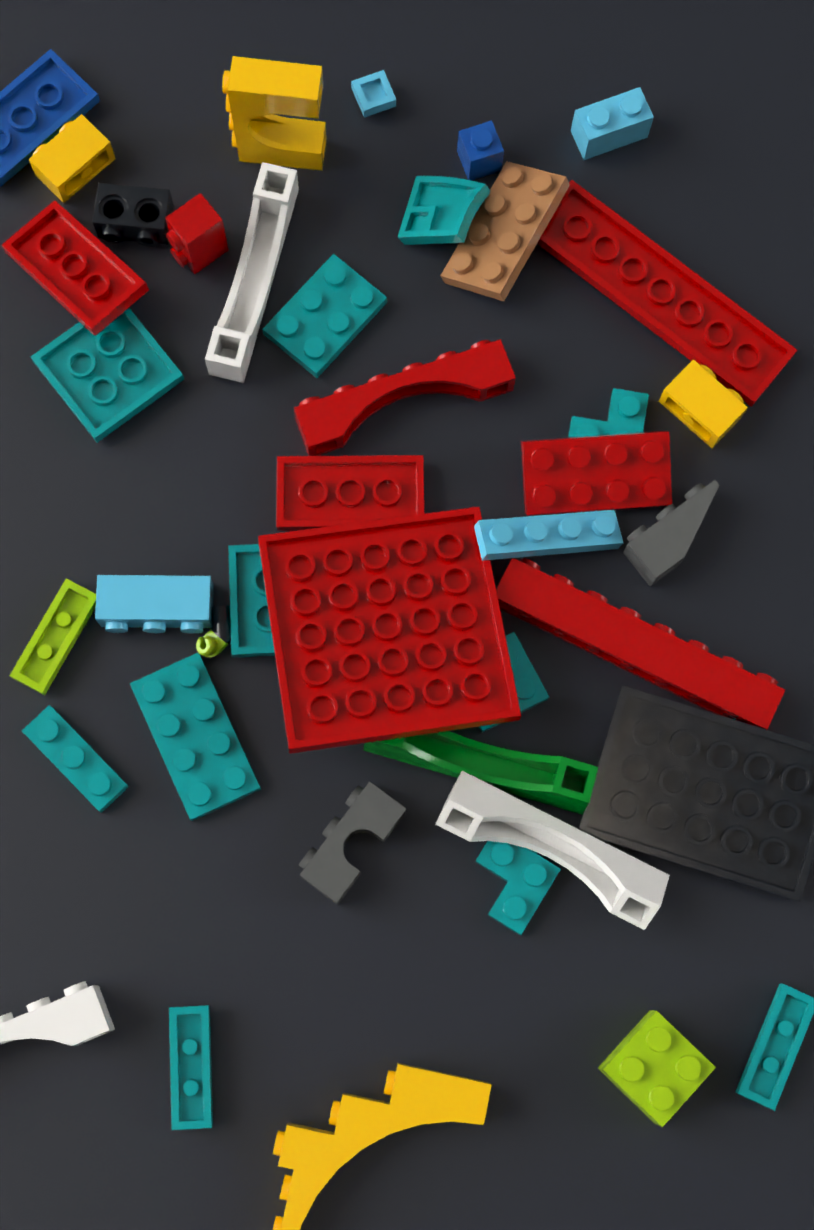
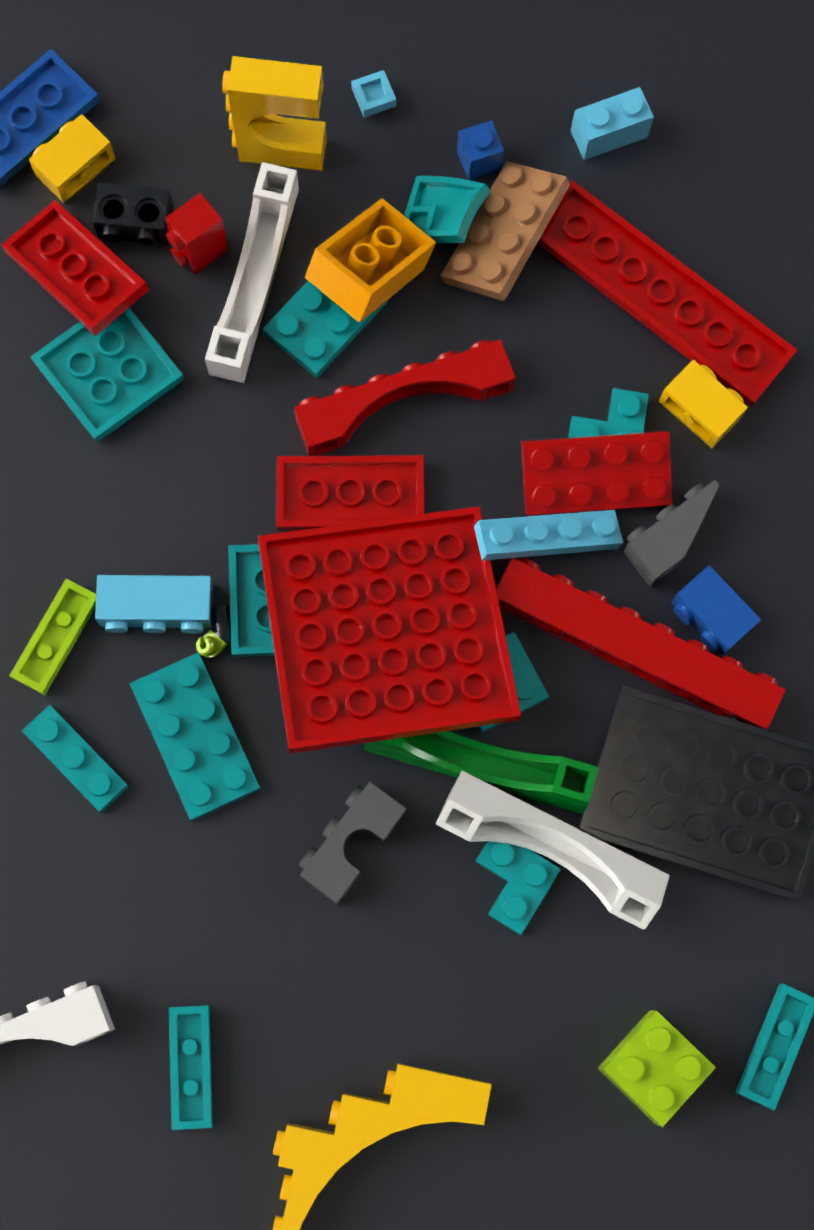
none -> light orange brick [305,198,436,323]
none -> blue brick [671,565,761,656]

